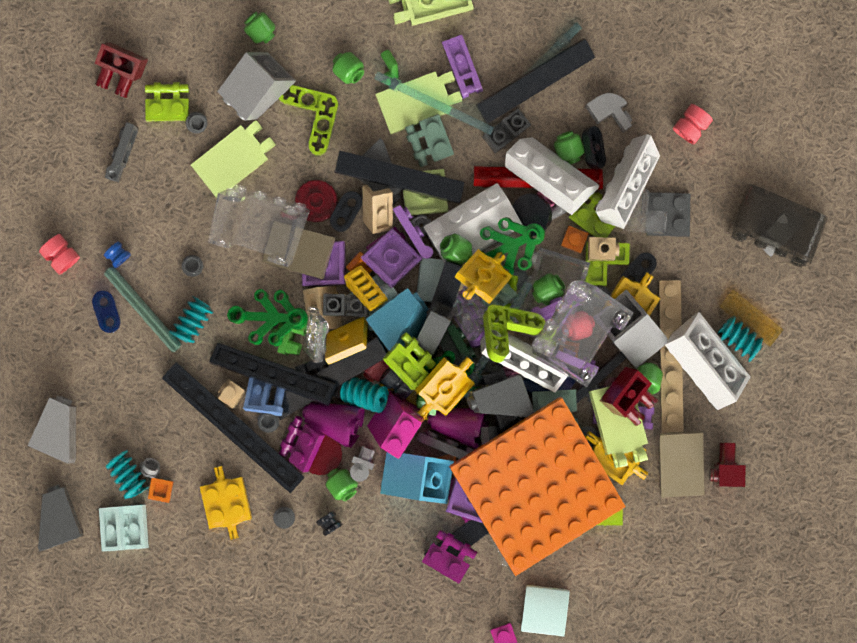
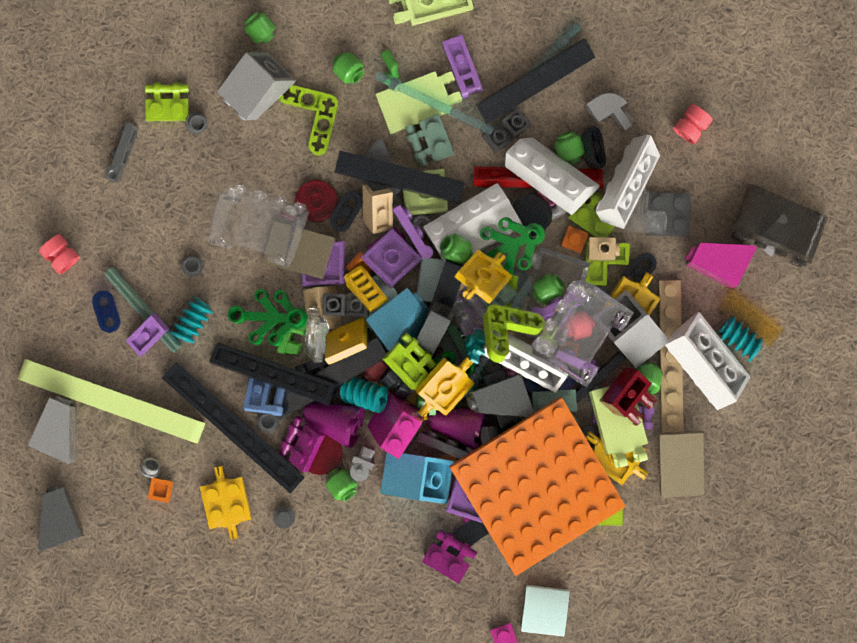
dark red brick [95,42,148,98] -> none
light aqua slope [99,505,149,551] -> none
blue wheel [103,241,131,268] -> none
teal piece [105,450,149,499] -> none
yellowish green tile [191,120,276,199] -> none
tan brick [217,379,246,409] -> none
black wheel [316,510,343,536] -> none
dark red brick [709,443,746,487] -> none
none -> yellowish green beam [17,359,205,444]
none -> medium lavender plate [126,313,169,357]
none -> teal plate [465,328,486,364]
none -> dark pink slope [685,243,757,289]

